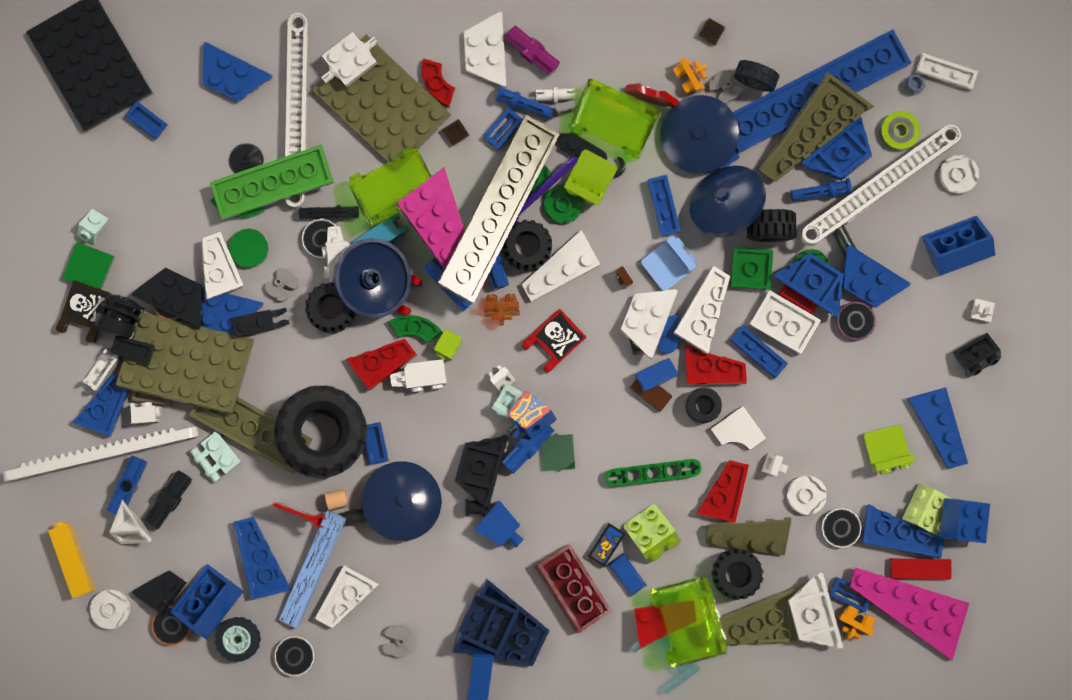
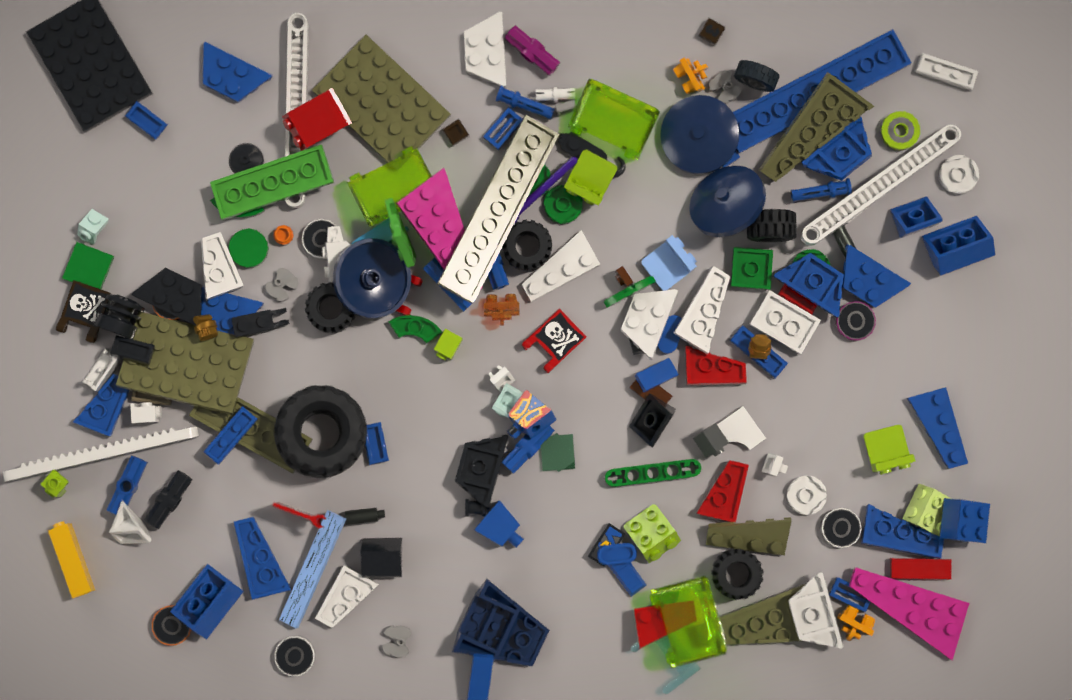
white tile [90,589,131,629] -> none
black wing [132,570,187,615] -> none
light aqua plate [190,431,242,483] -> none
black wheel [215,617,261,662] -> none
black pin [299,205,359,220] -> none
white plate [321,32,379,87] -> none
light nougat gear [325,489,349,510] -> none
red wing [346,338,417,390] -> none
dark blue dish [361,461,442,541] -> none
white hinge [390,359,447,392] -> none
red tile [422,58,455,107] -> none
dark red slope [534,544,612,634] -> none
red tile [624,83,679,107] -> none
blue plate [647,175,681,237] -> none
black tyre [685,387,722,424] -> none
sand blue plate [905,74,925,94] -> none
black bracket [953,333,1001,378] -> none
white tile [970,299,995,323] -> none
none -> lime bracket [40,470,69,498]
none -> pearl gold piece [193,314,218,341]
none -> blue tile [204,406,258,465]
none -> orange plate [274,225,294,245]
none -> red slope [282,88,352,151]
none -> black slope [360,538,402,578]
none -> bright green wing [385,198,417,268]
none -> blue tile [597,543,637,565]
none -> green tile [604,276,656,308]
none -> black slope [629,393,676,447]
none -> dark grey brick [693,423,729,458]
none -> pearl gold piece [748,334,771,360]
none -> blue slope [890,196,943,238]

